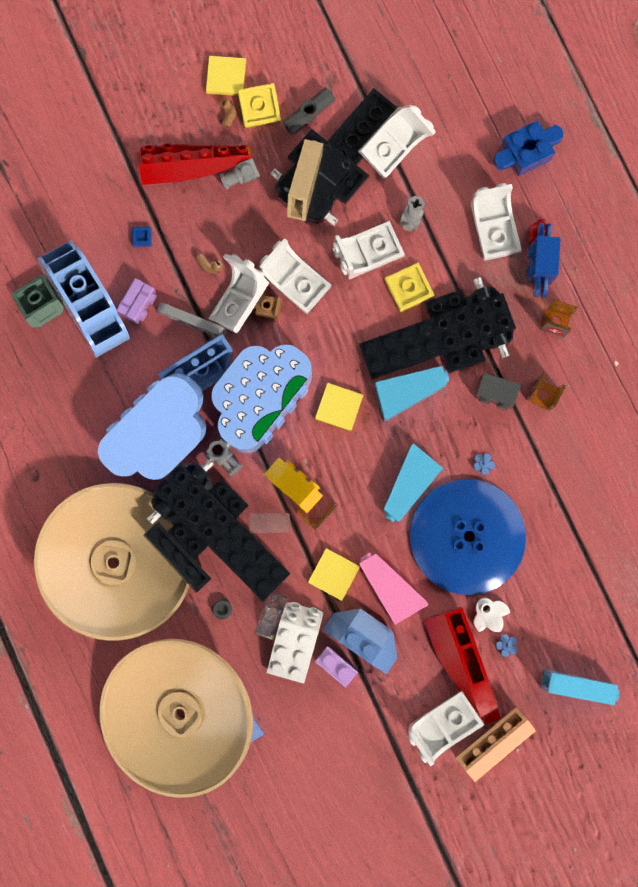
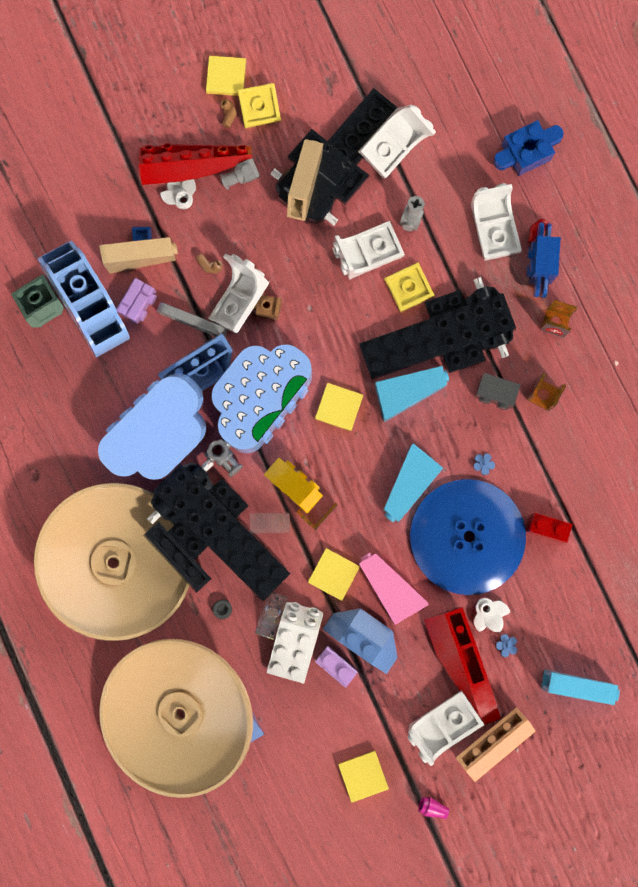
white bracket [260,239,332,314] -> none
dark grey piece [283,87,335,135] -> none
none -> tan slope [99,237,178,274]
none -> white plate [160,179,196,209]
none -> light yellow tile [338,750,389,802]
none -> dark pink cone [418,796,449,819]
none -> red brick [526,513,573,543]

